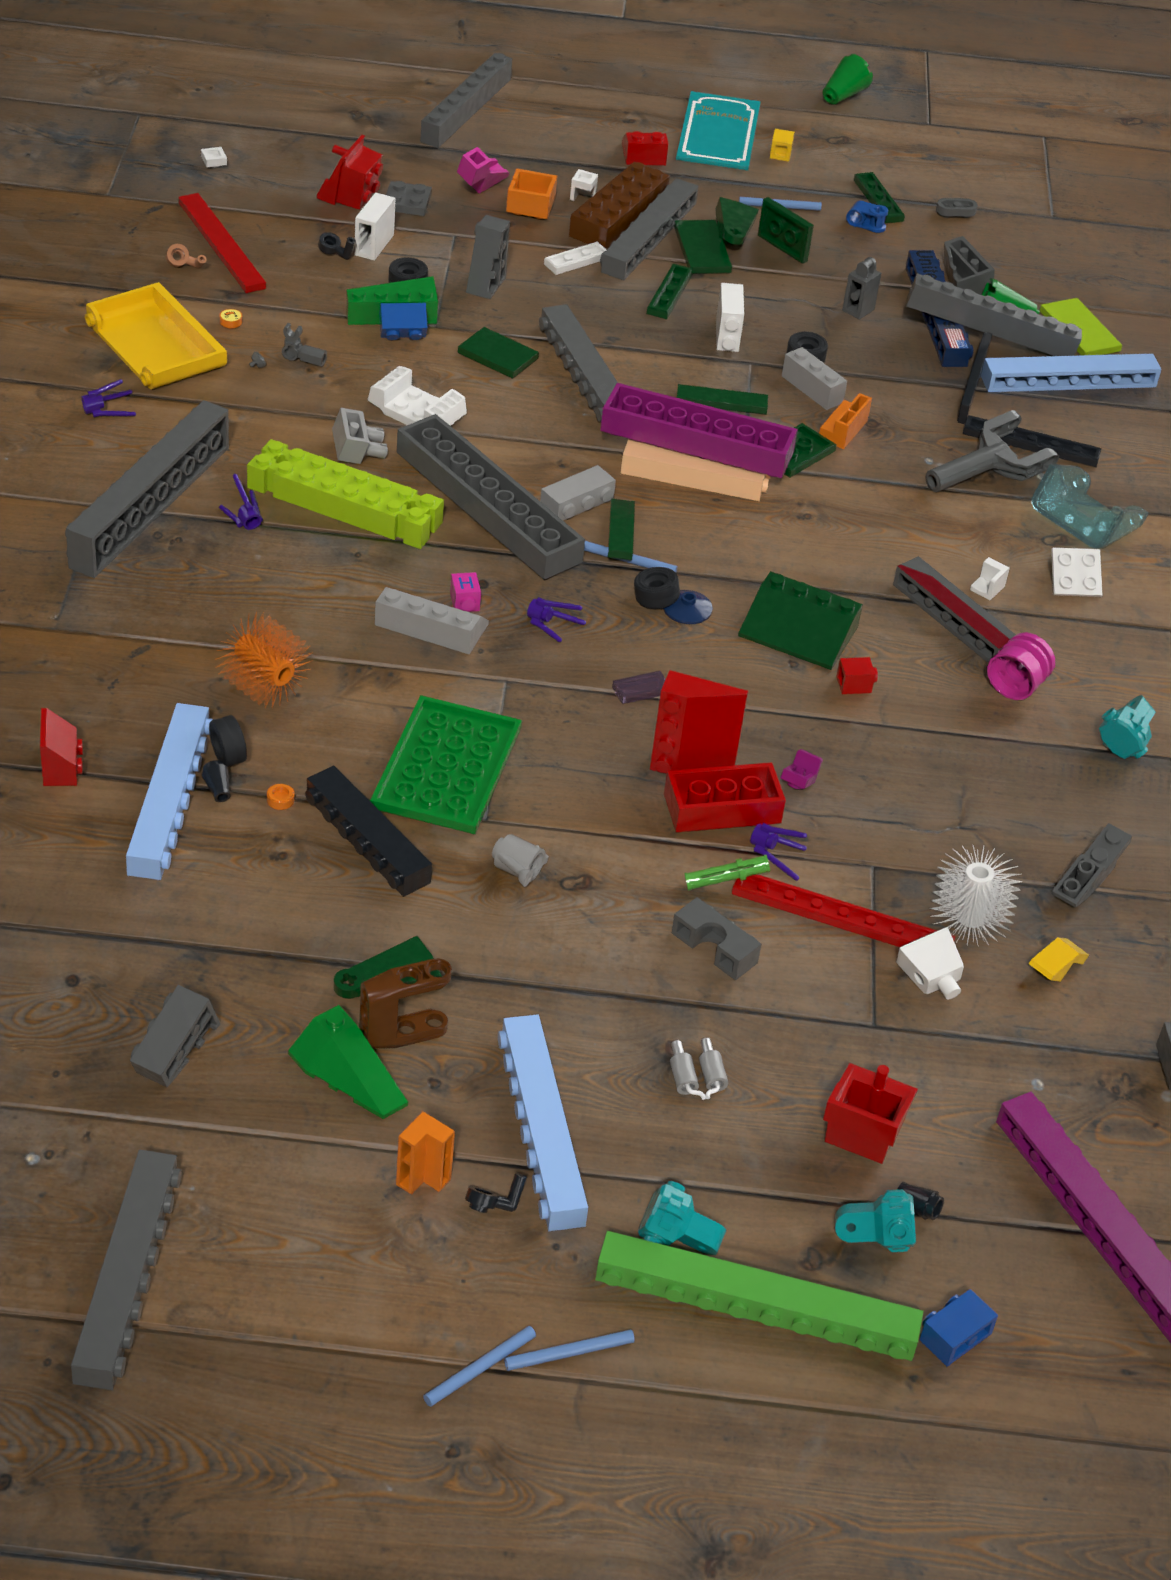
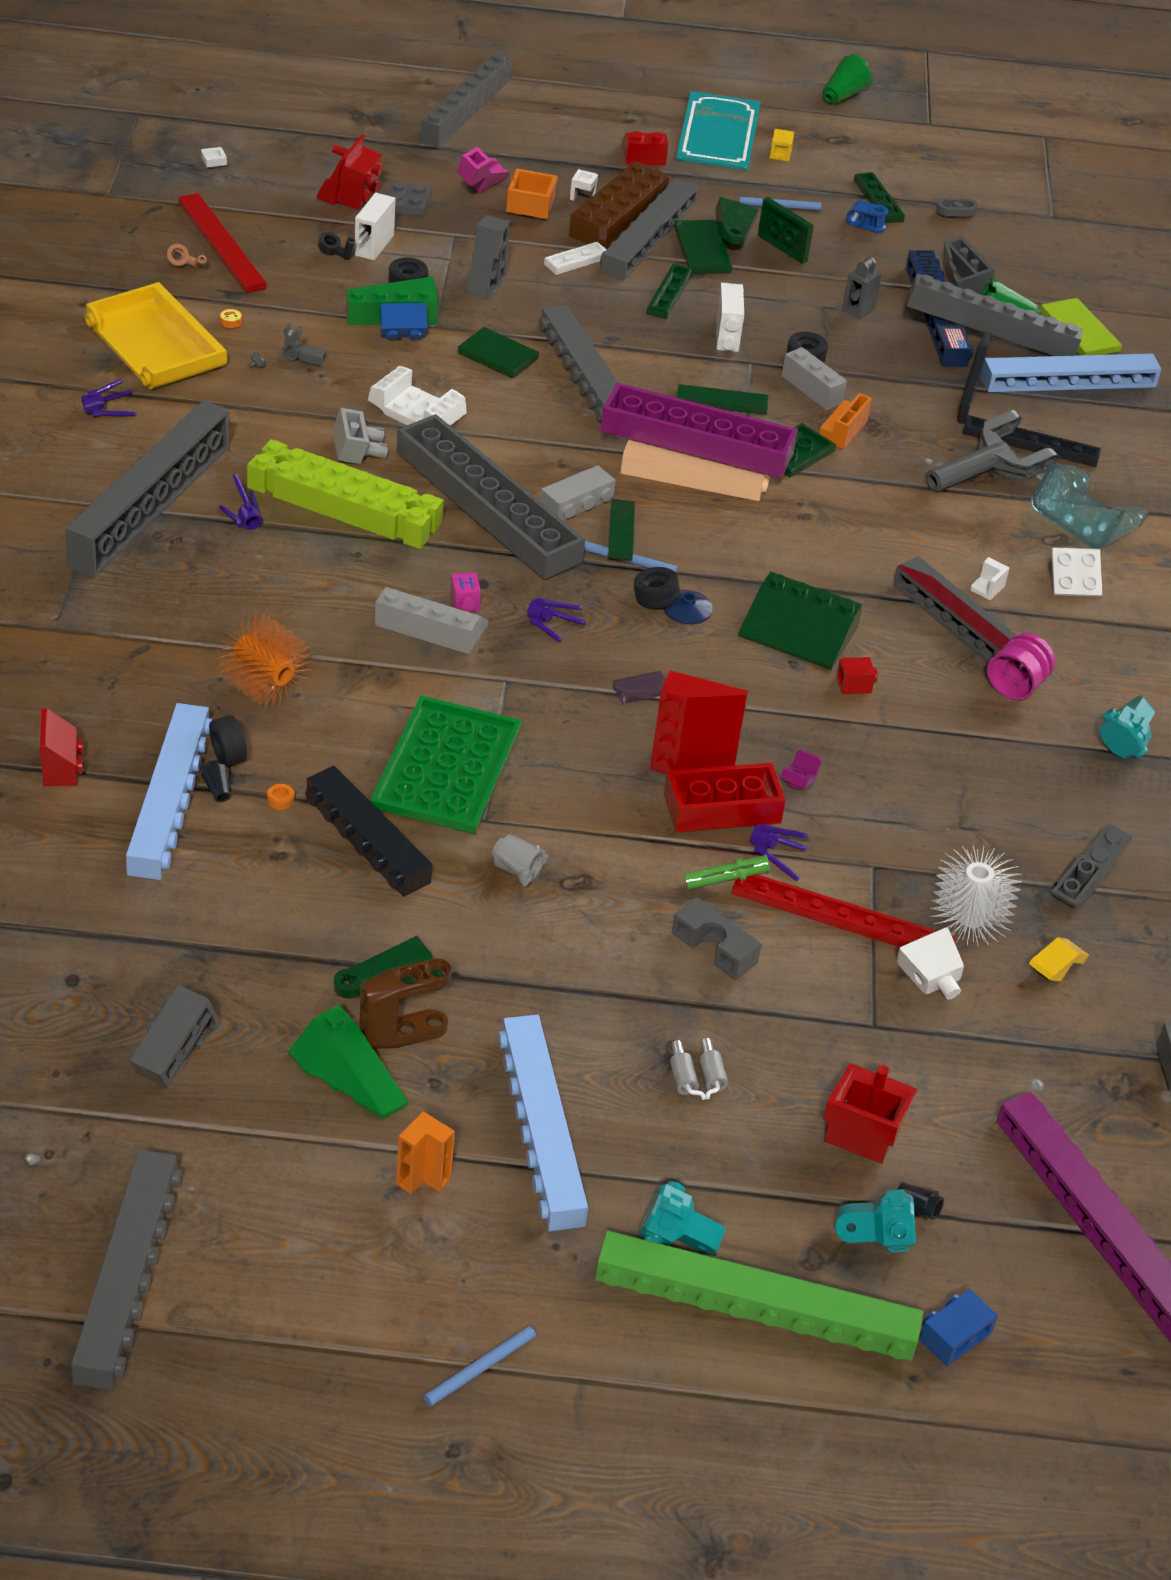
black plate [465,1173,527,1213] -> none
medium blue piece [504,1330,634,1371] -> none

